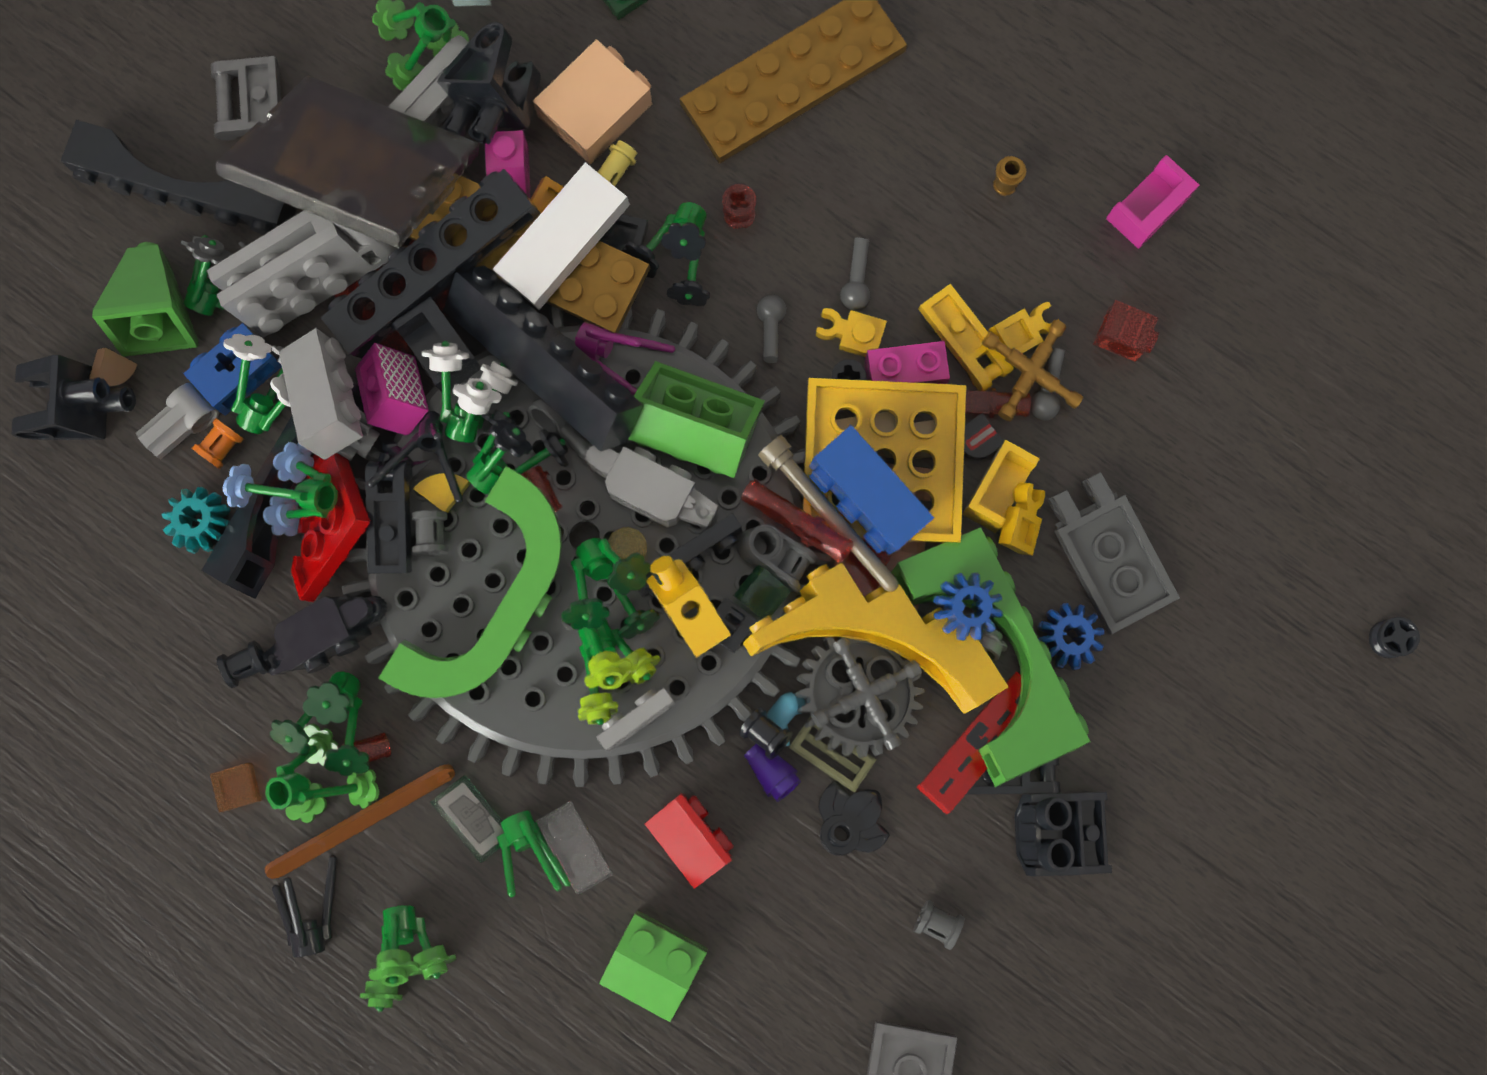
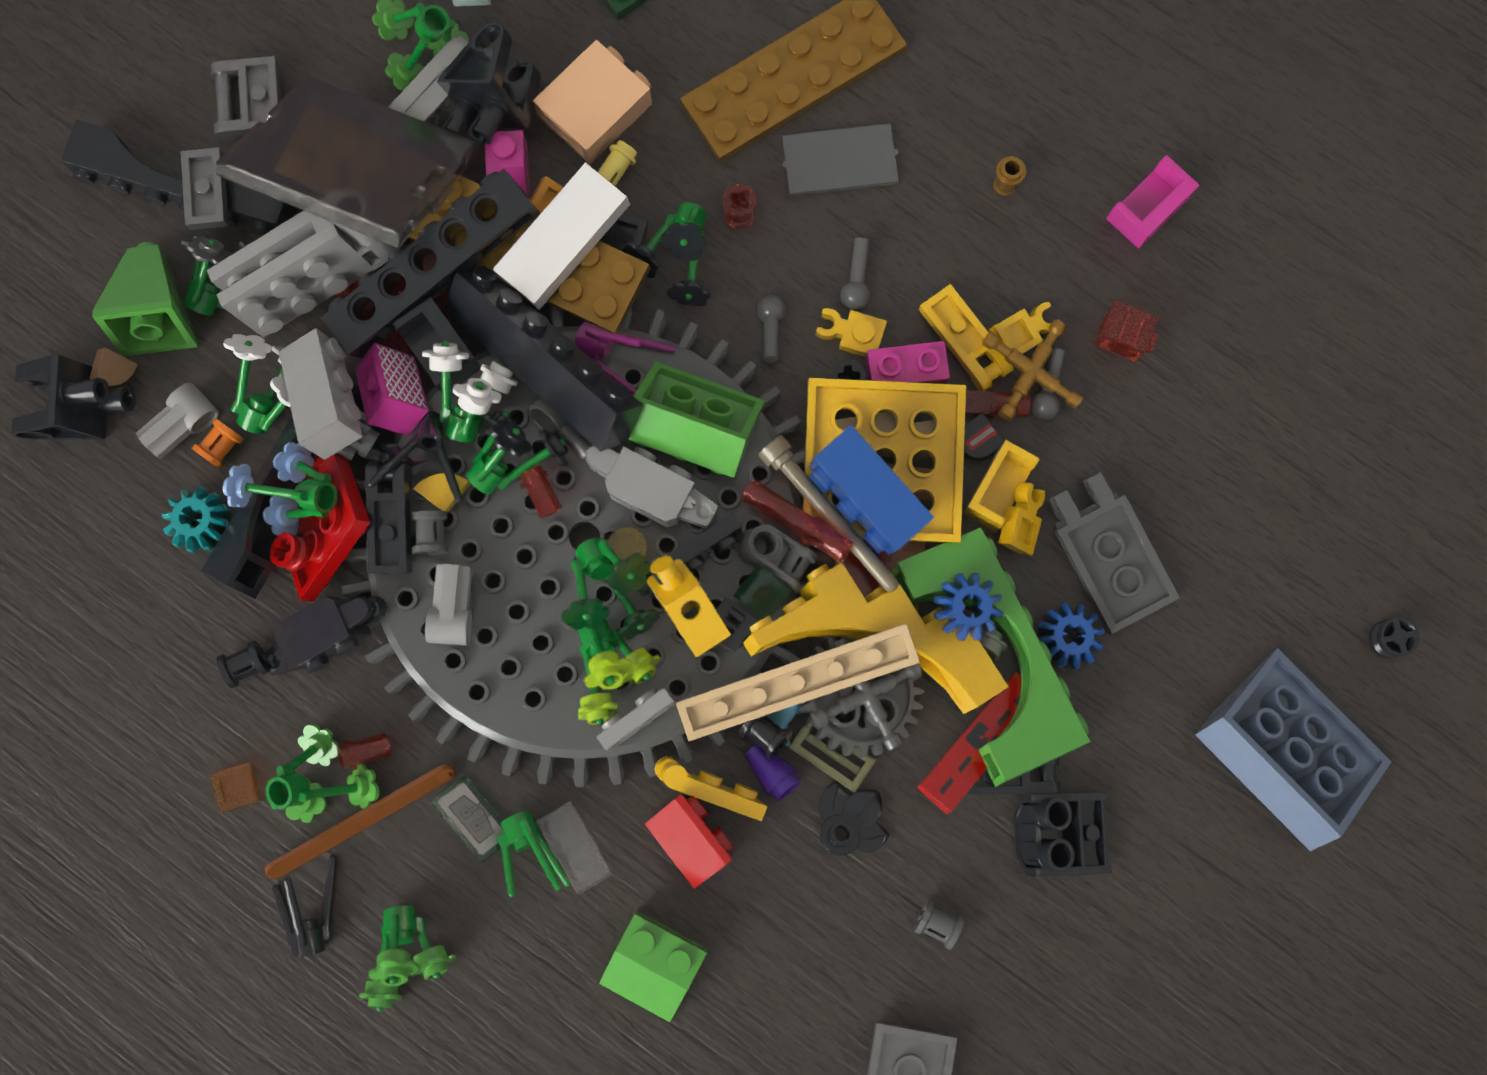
blue brick [183,323,282,416] -> none
dark green plant [270,671,369,776] -> none
bright green arch [379,466,562,698] -> none
none -> flat silver plate [181,147,229,230]
none -> red bush [270,533,310,571]
none -> light grey piece [425,564,473,646]
none -> yellow plate [655,756,768,822]
none -> tan plate [676,624,920,741]
none -> dark grey piece [782,123,899,196]
none -> sand blue slope [1195,648,1392,851]

